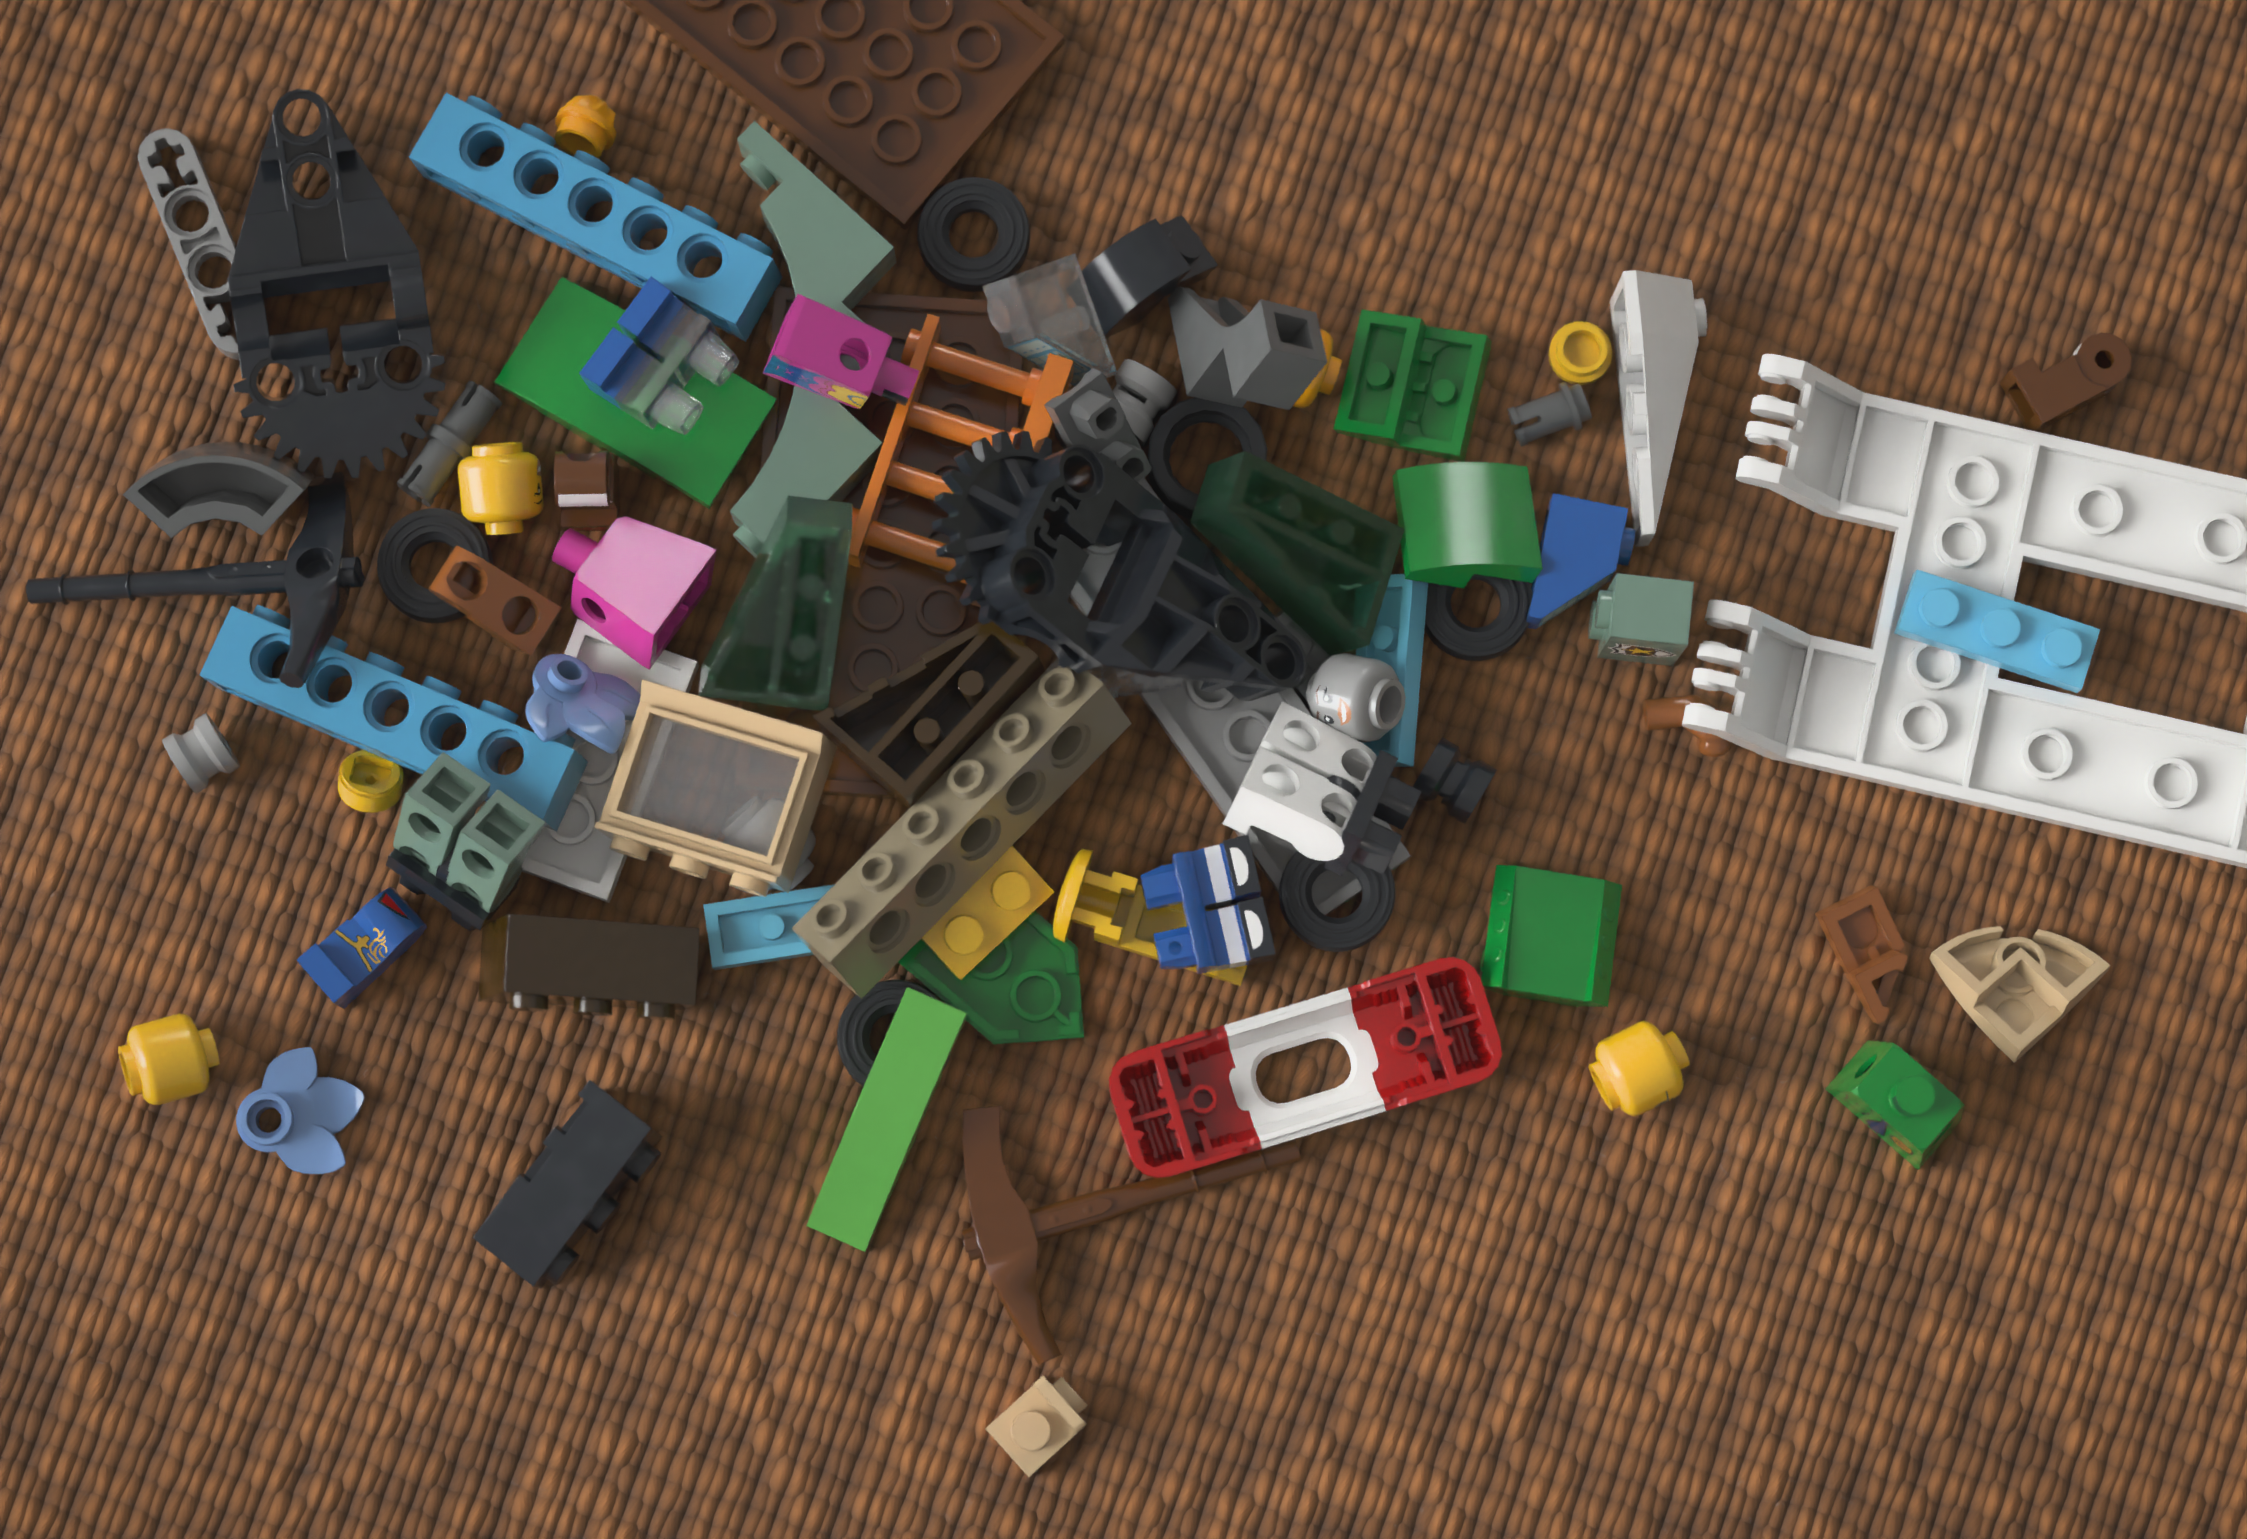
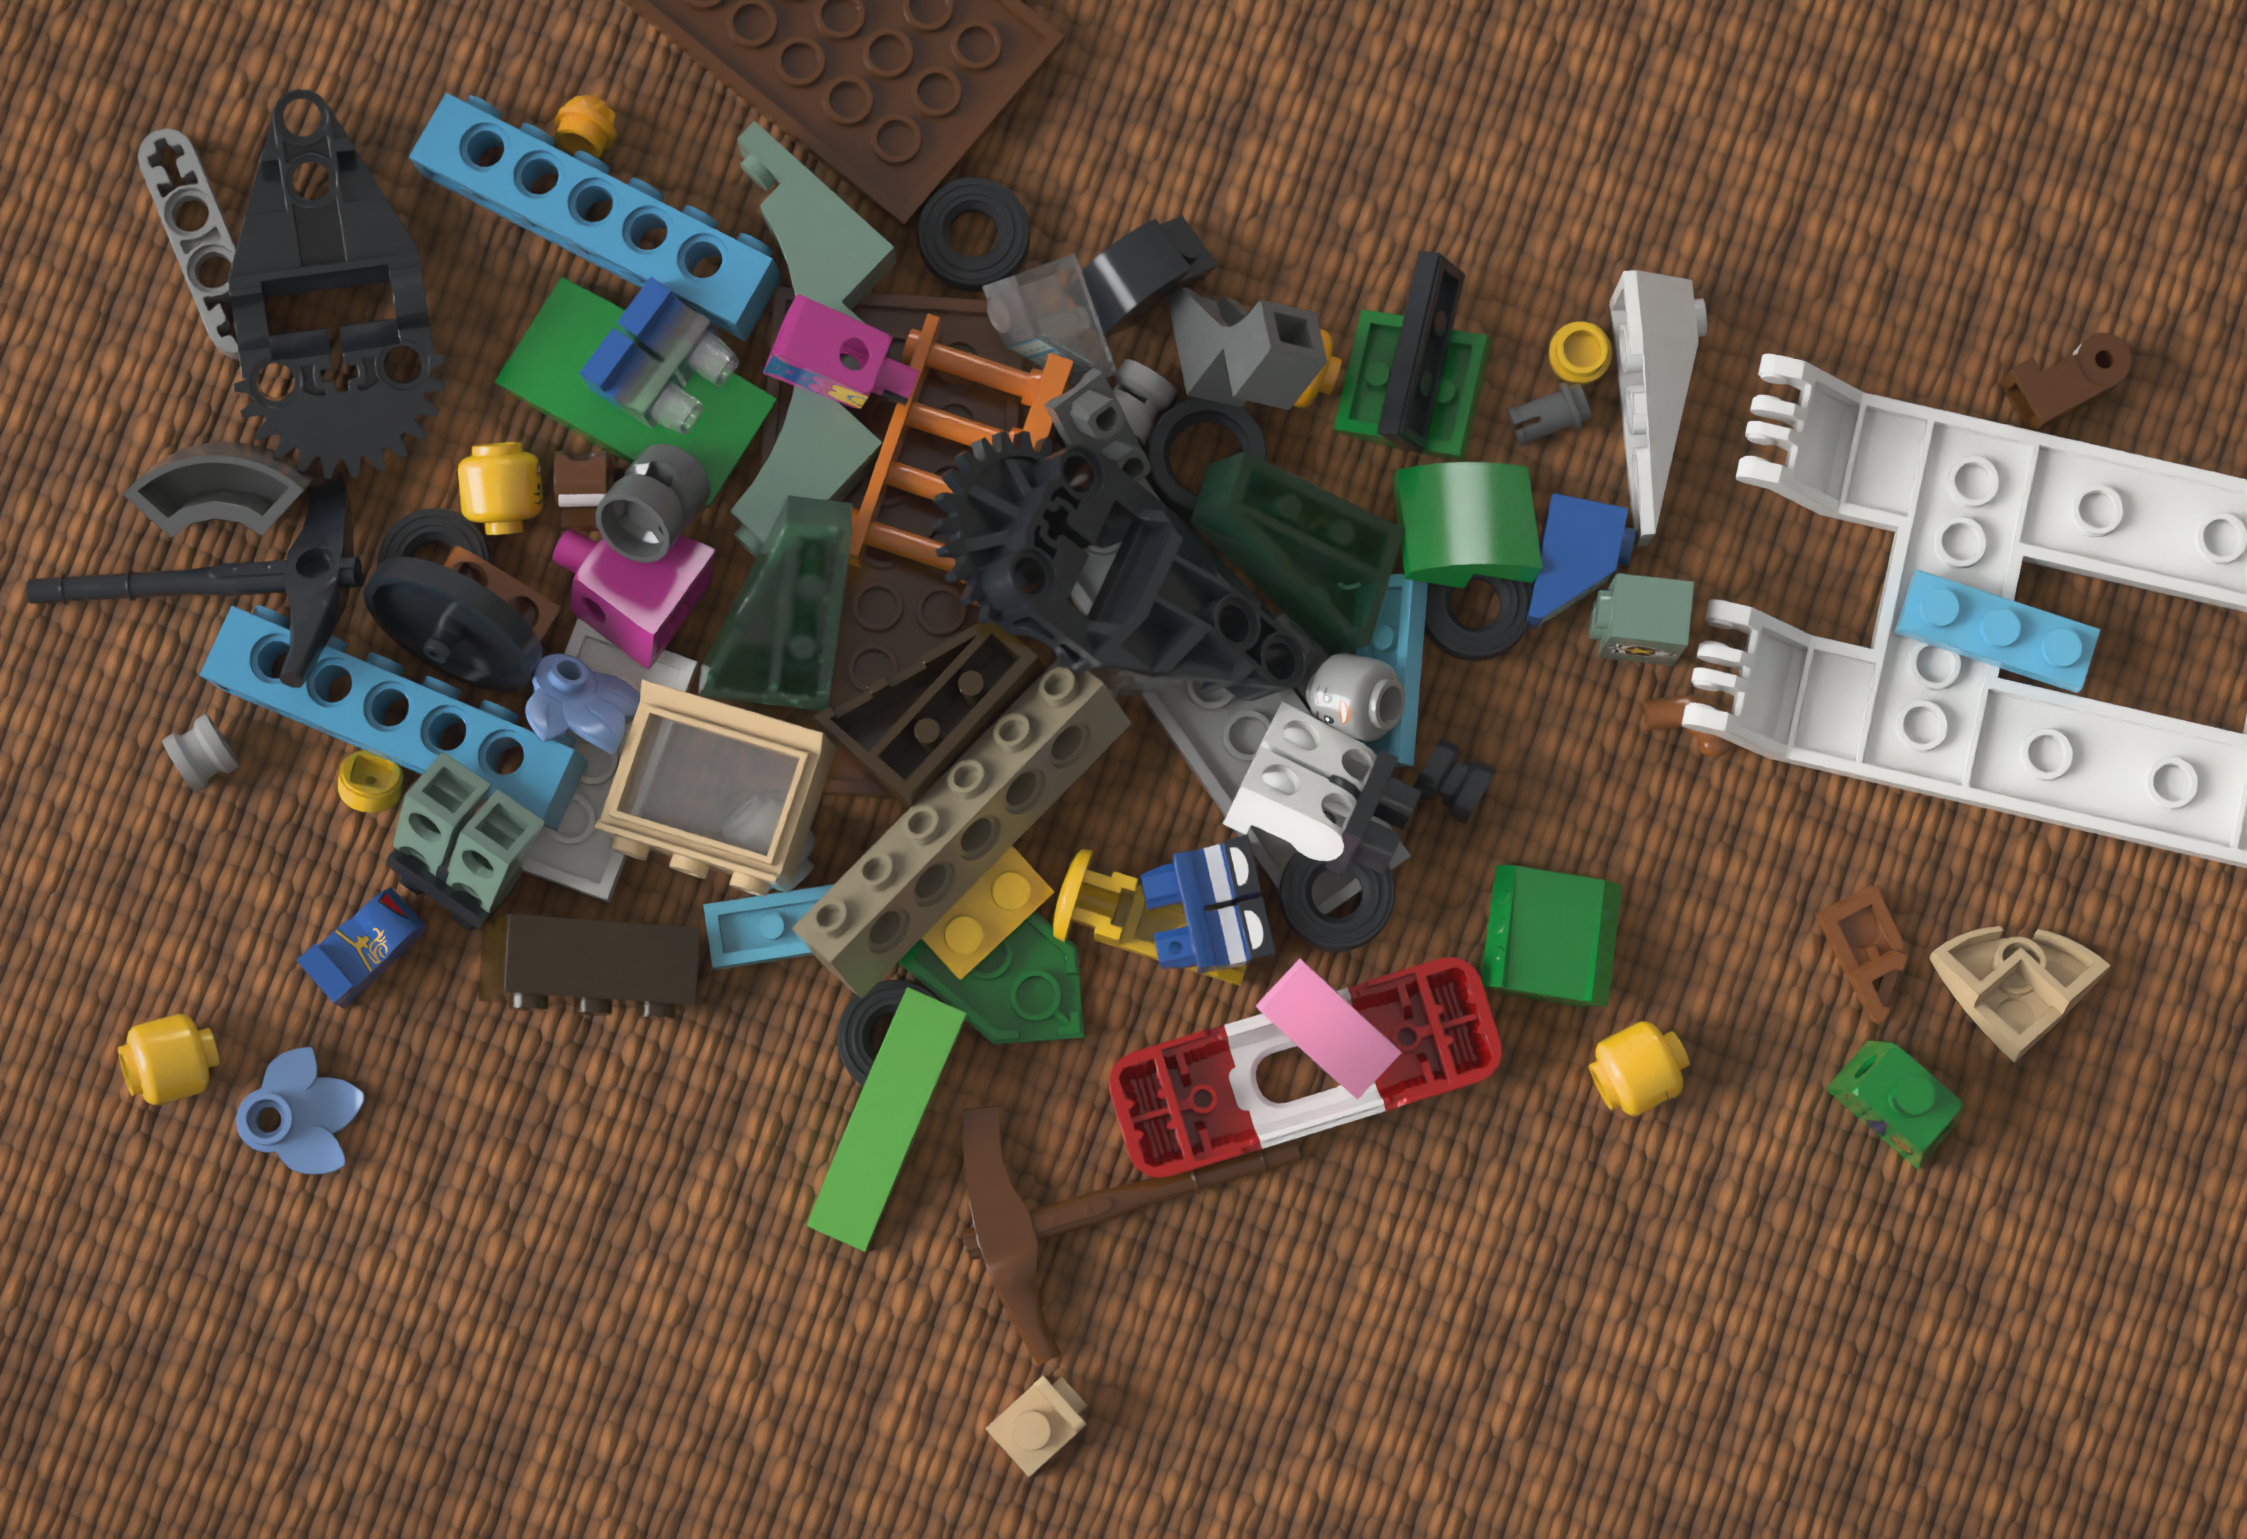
dark grey pin [397,381,502,507] -> none
black wedge [473,1080,662,1289] -> none
none -> black piece [364,557,542,691]
none -> dark grey wheel [595,444,711,563]
none -> bright pink slope [1256,959,1402,1100]
none -> black tile [1377,251,1465,453]

